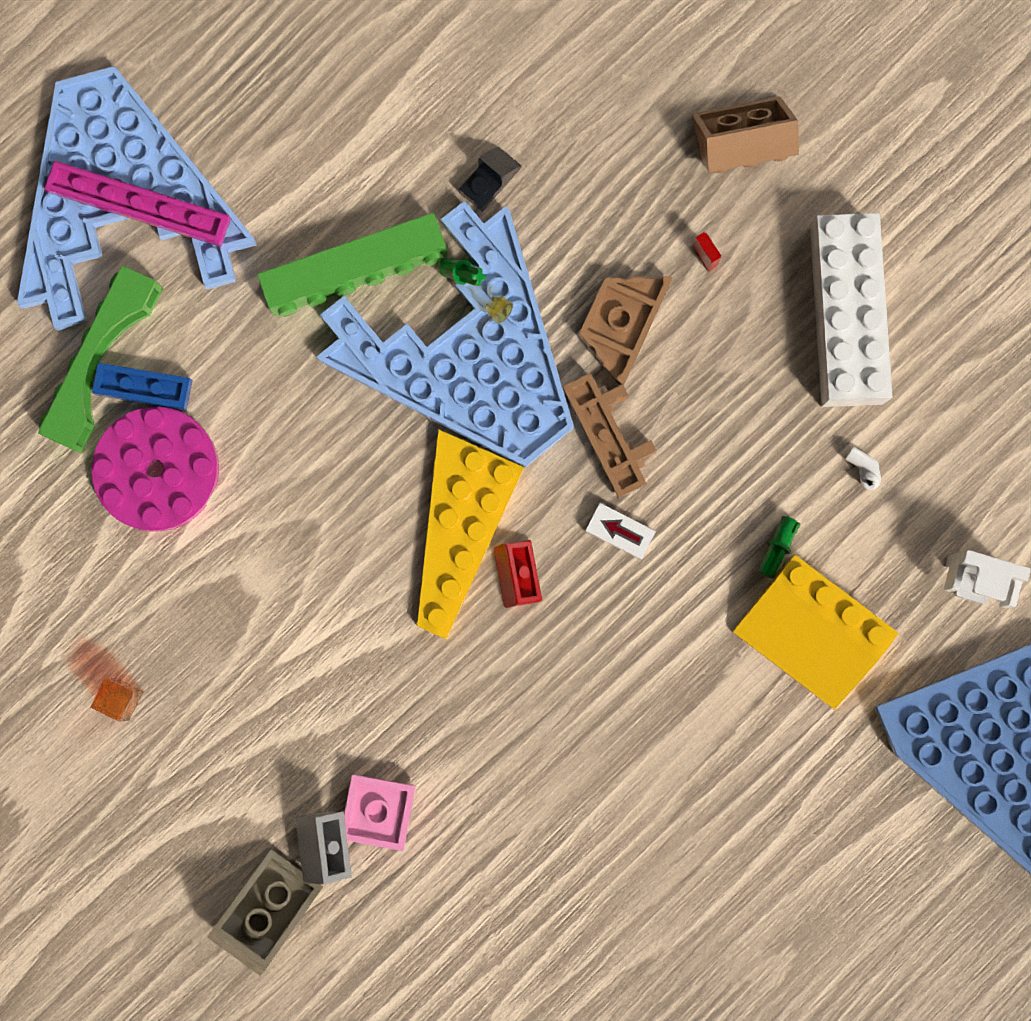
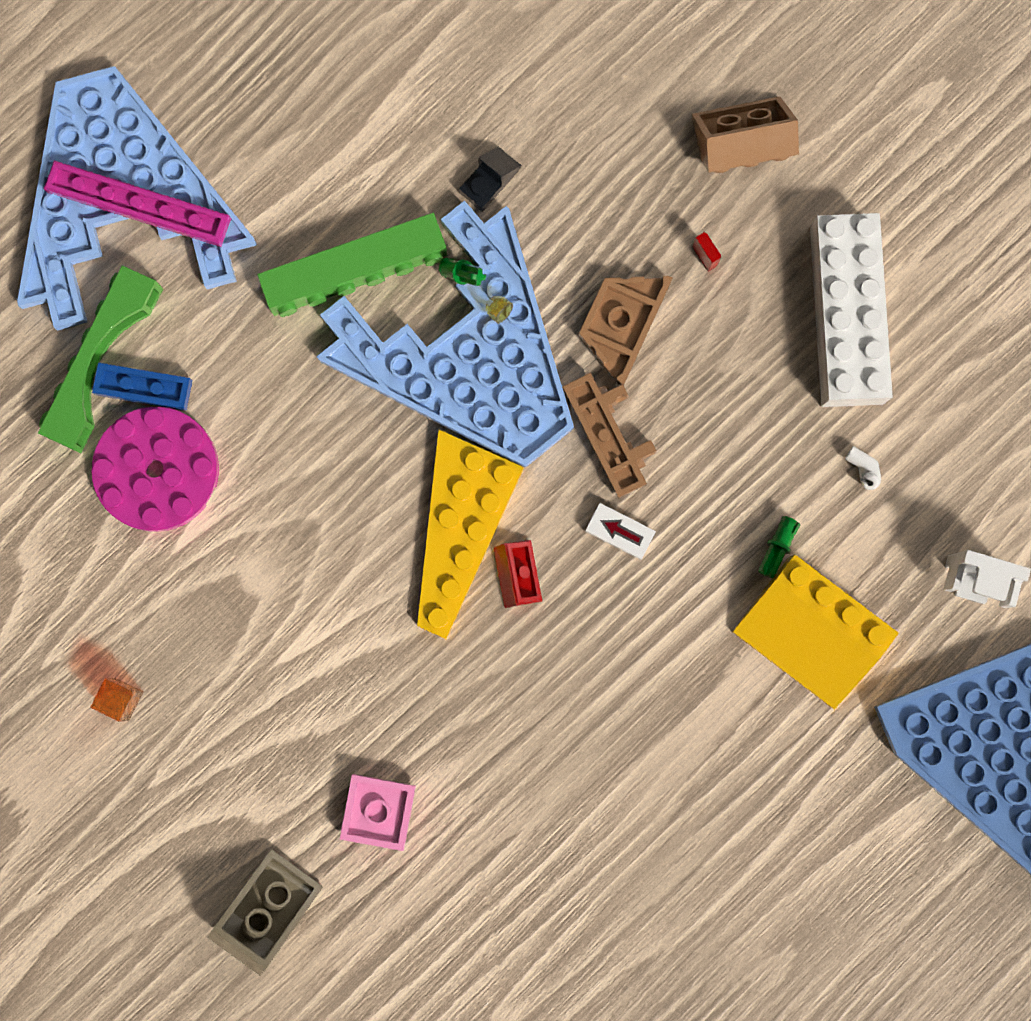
light grey brick [296,811,352,884] -> none

